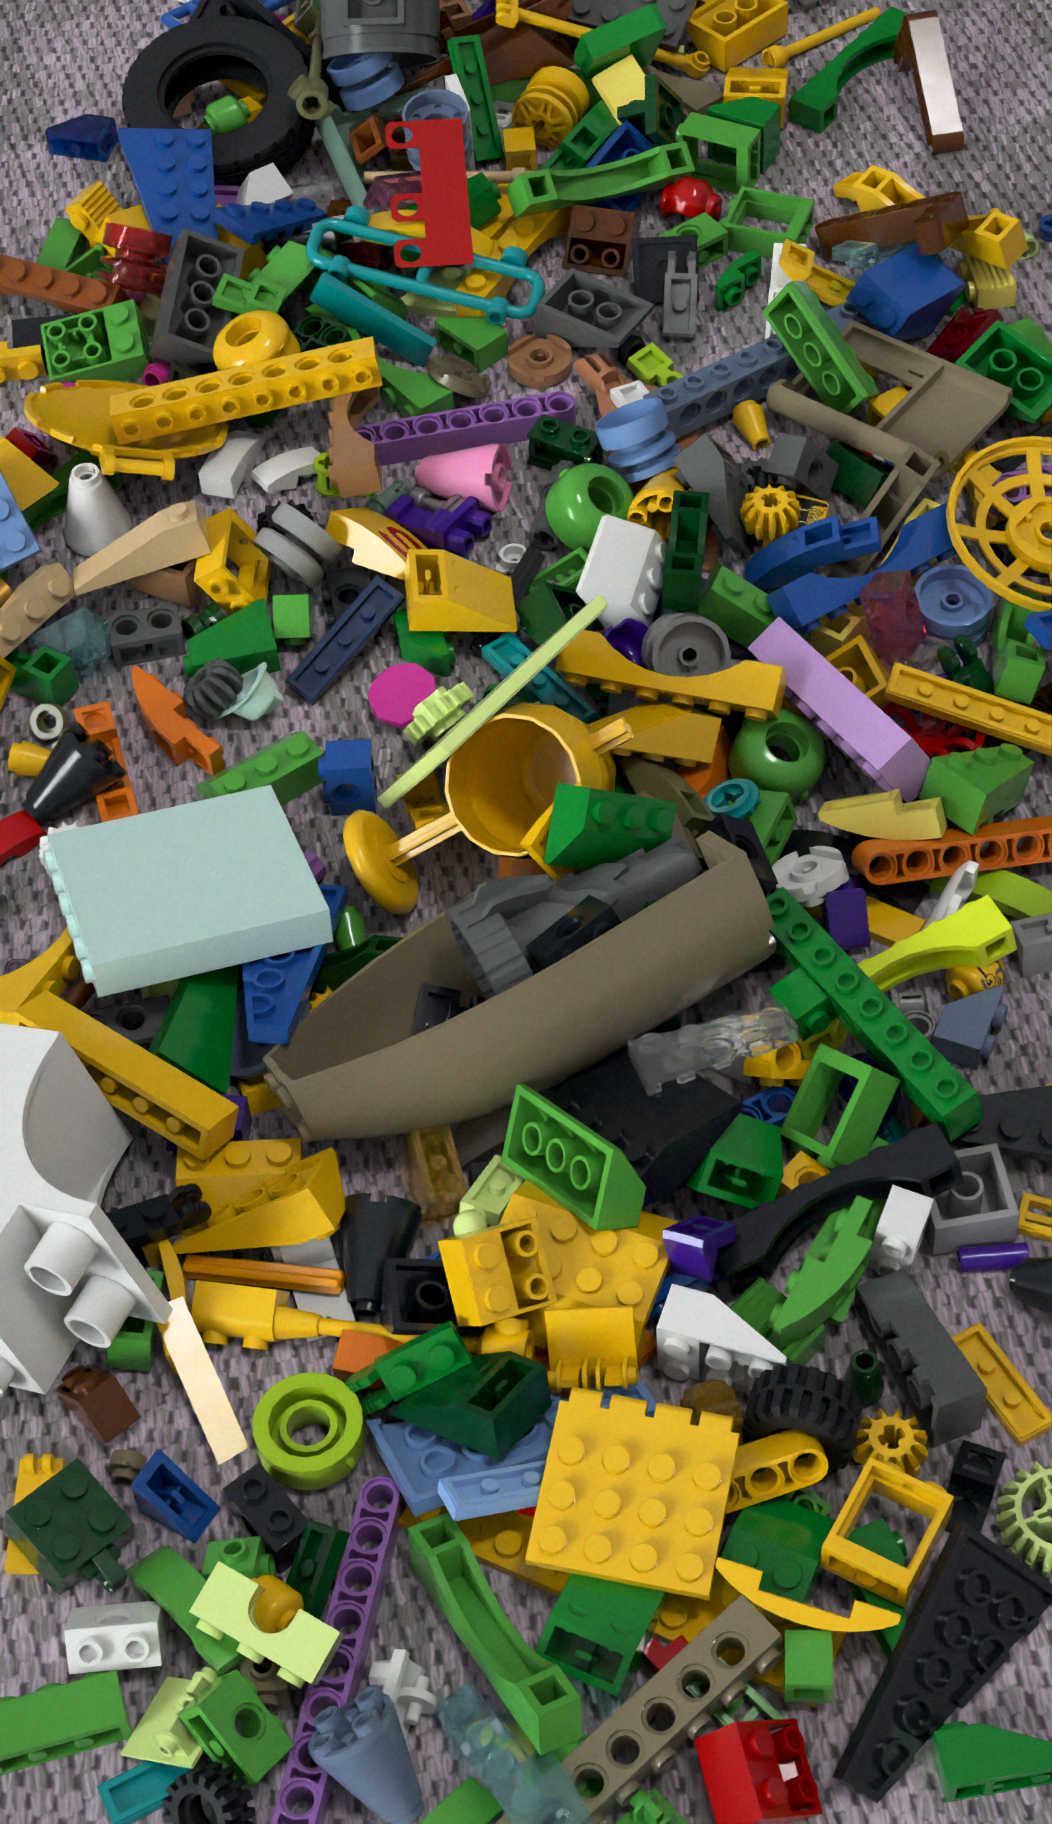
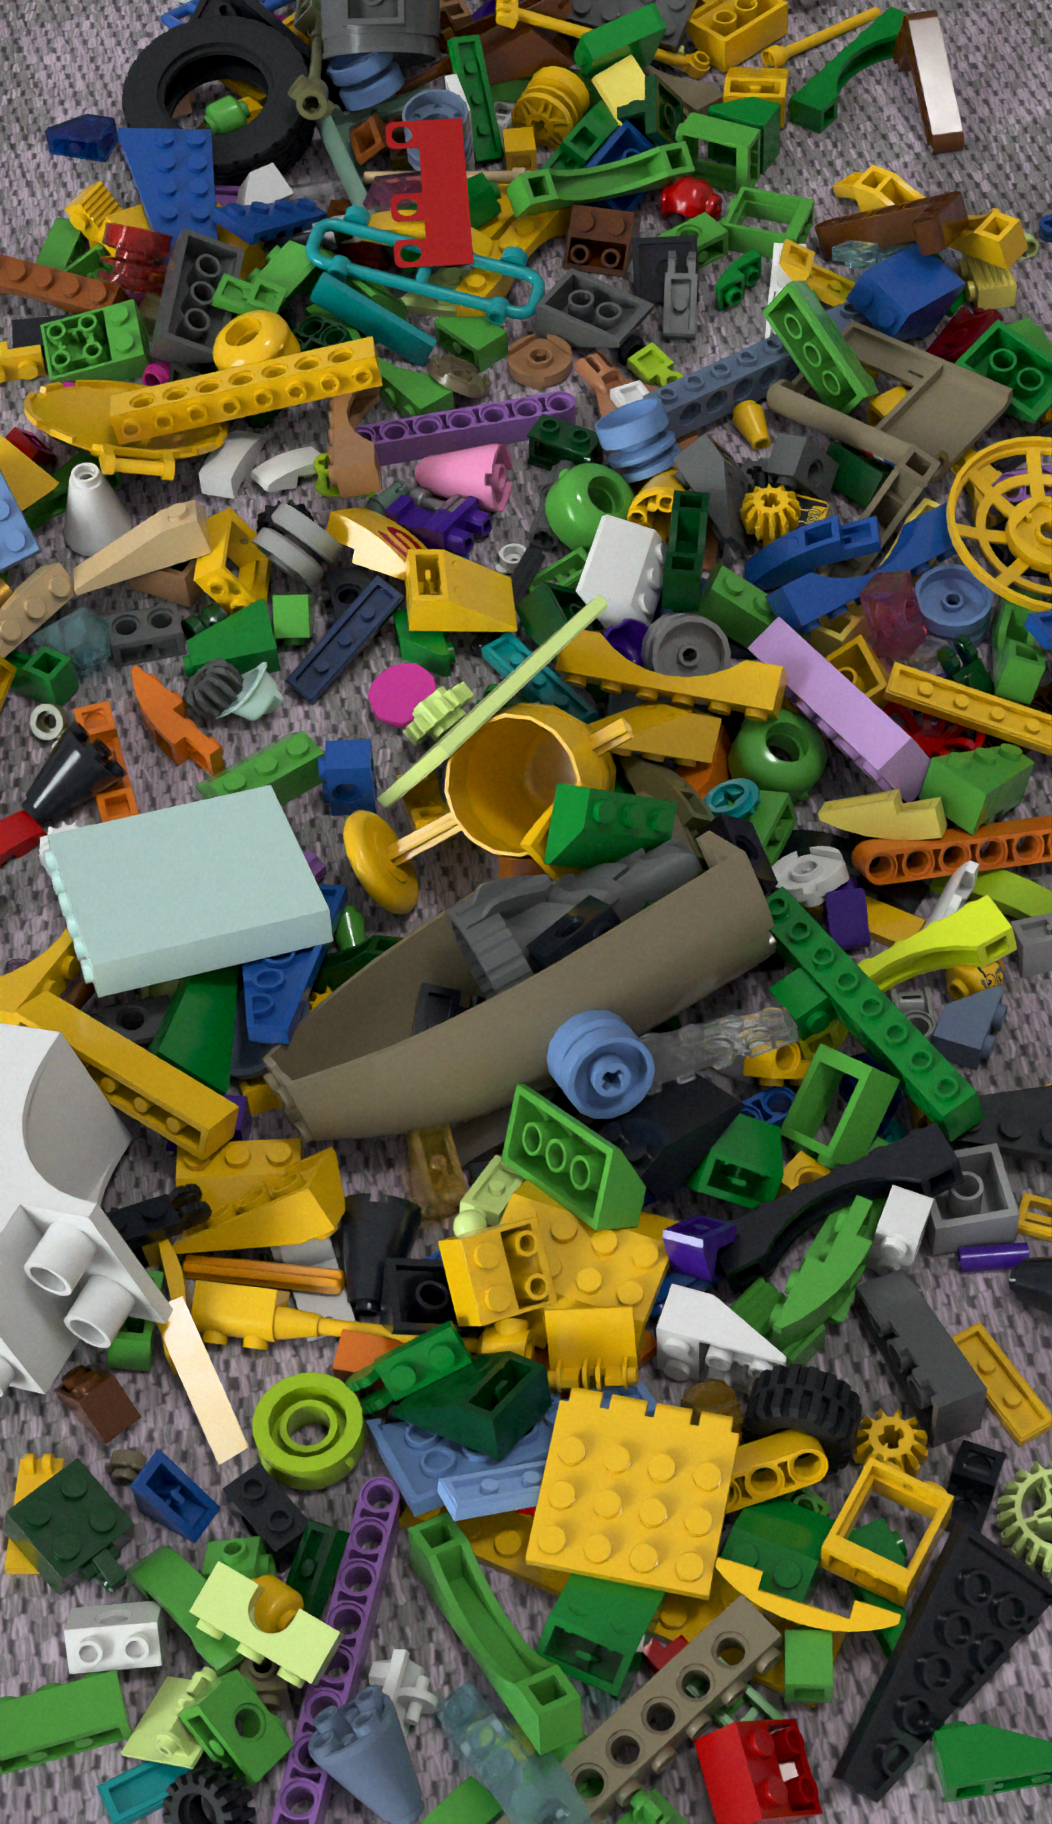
yellow cone [8,740,51,776] -> none
dark green cone [841,1349,885,1405] -> none
none -> medium blue wheel [546,1010,655,1119]

